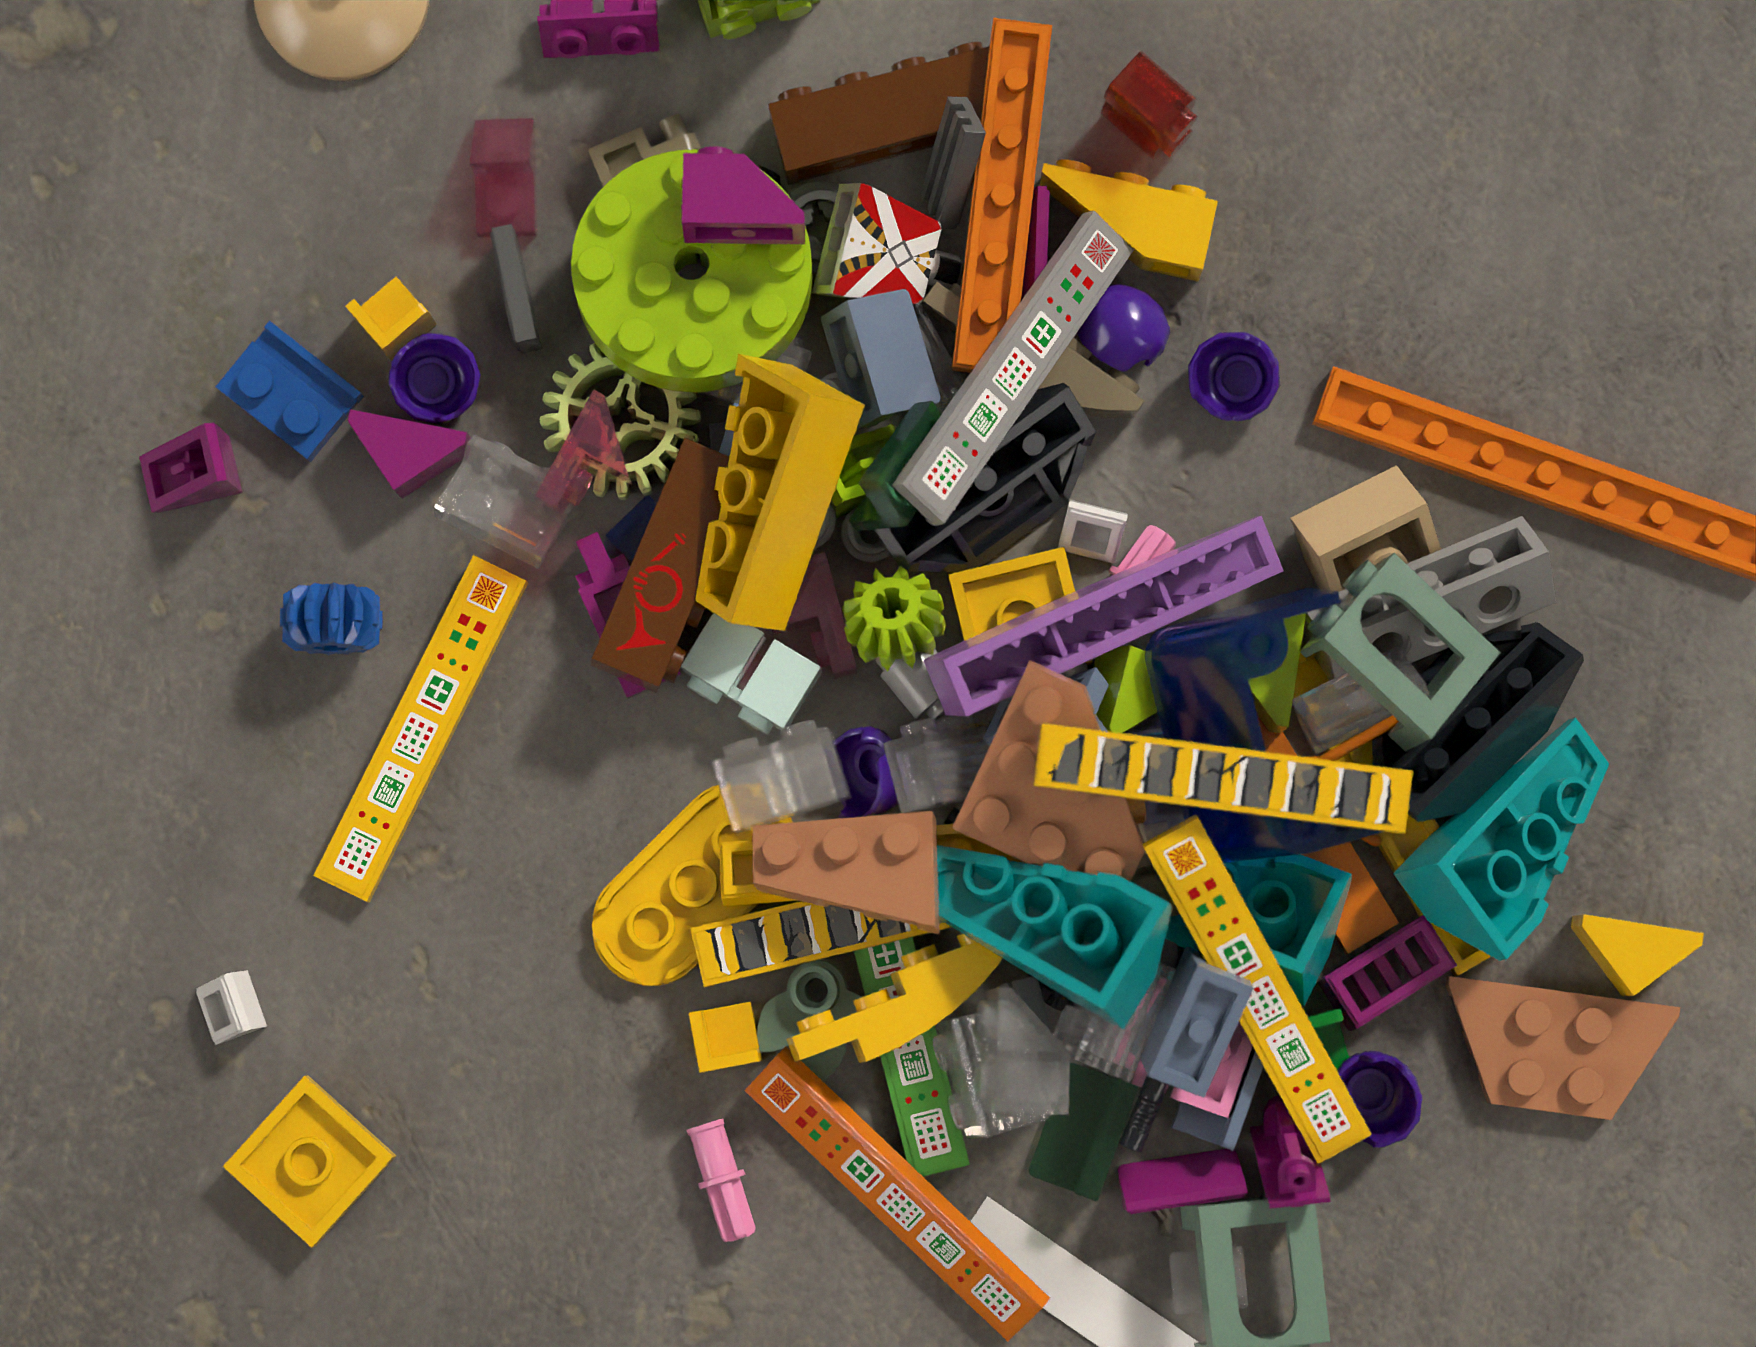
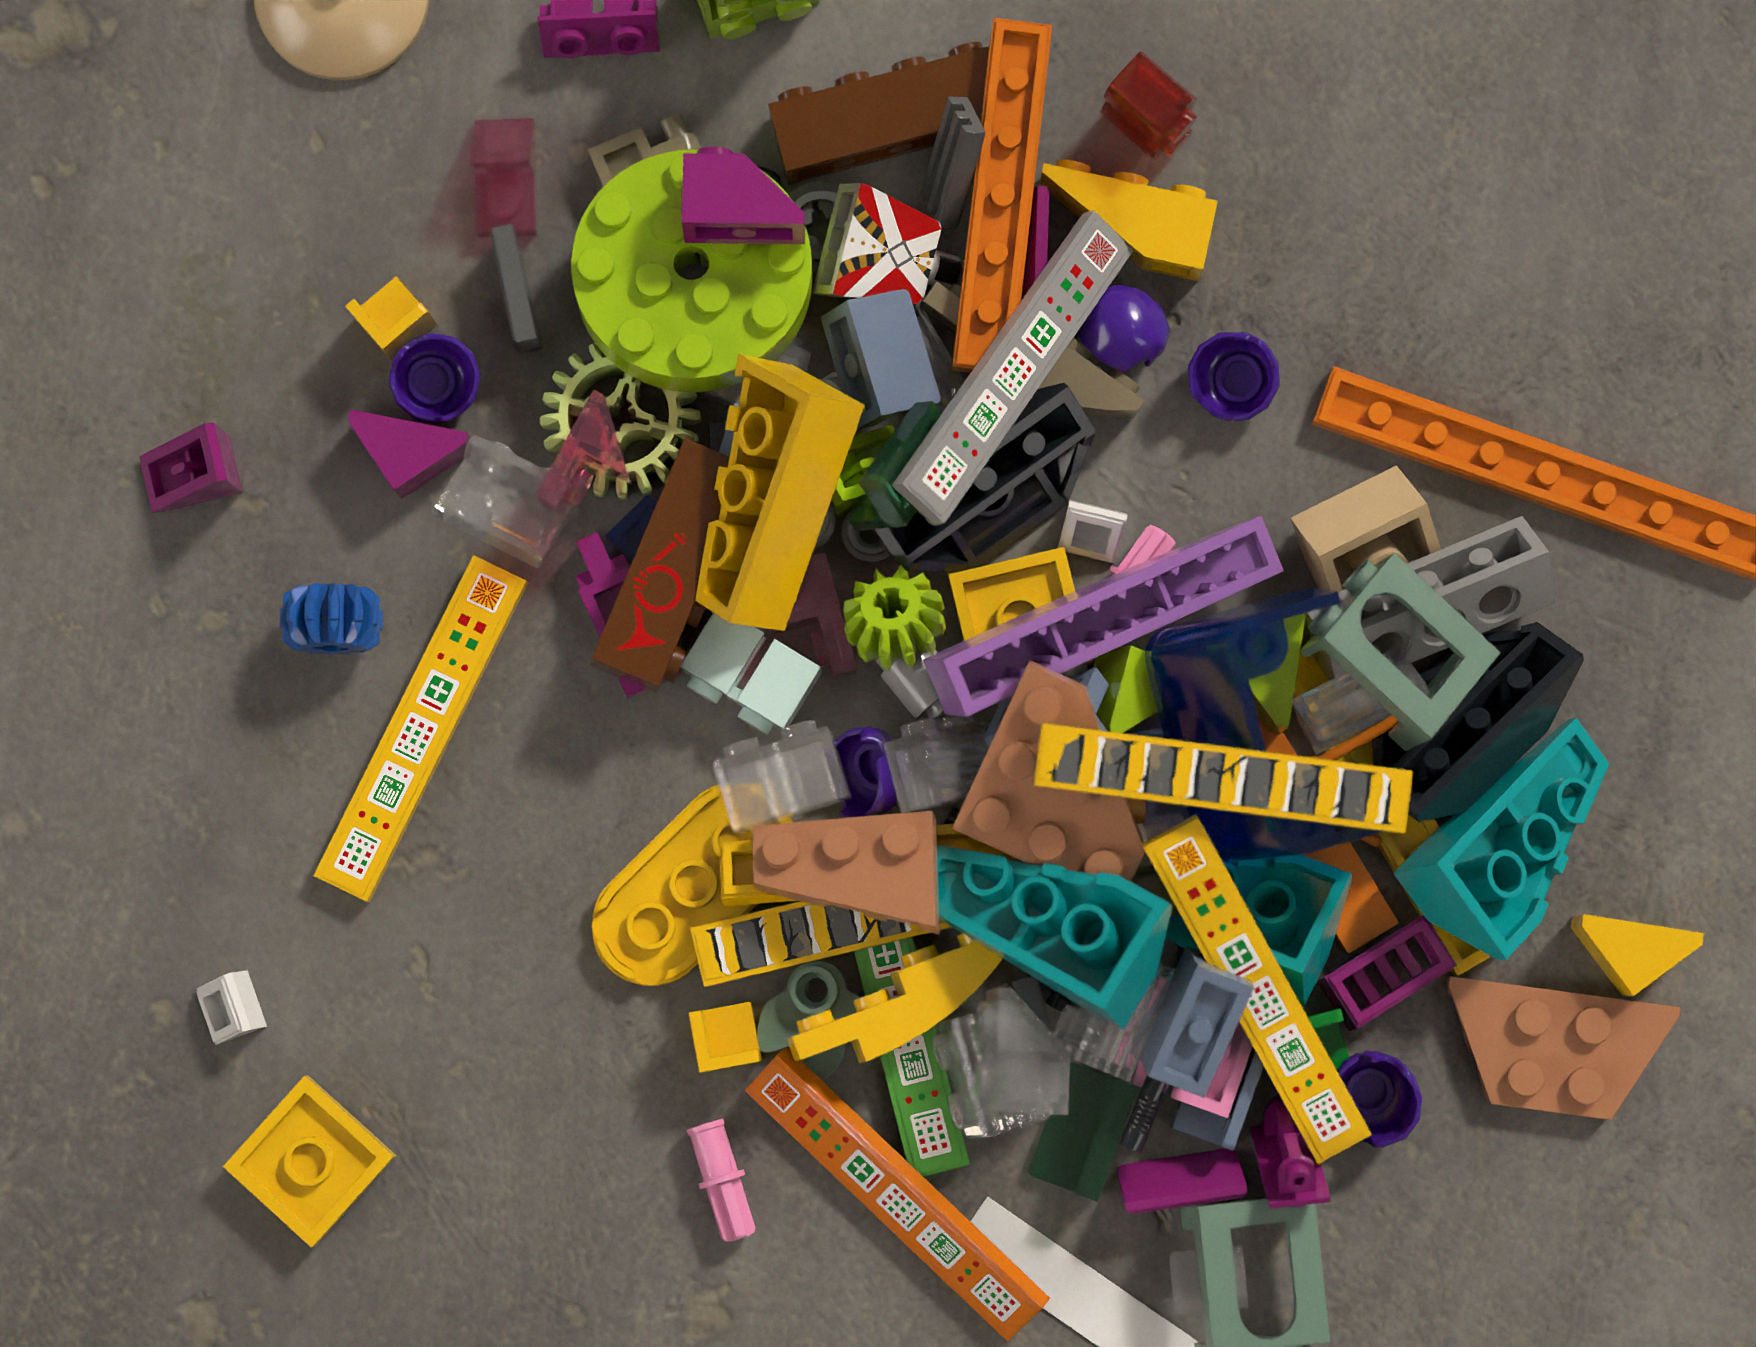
blue plate [215,321,364,463] -> none

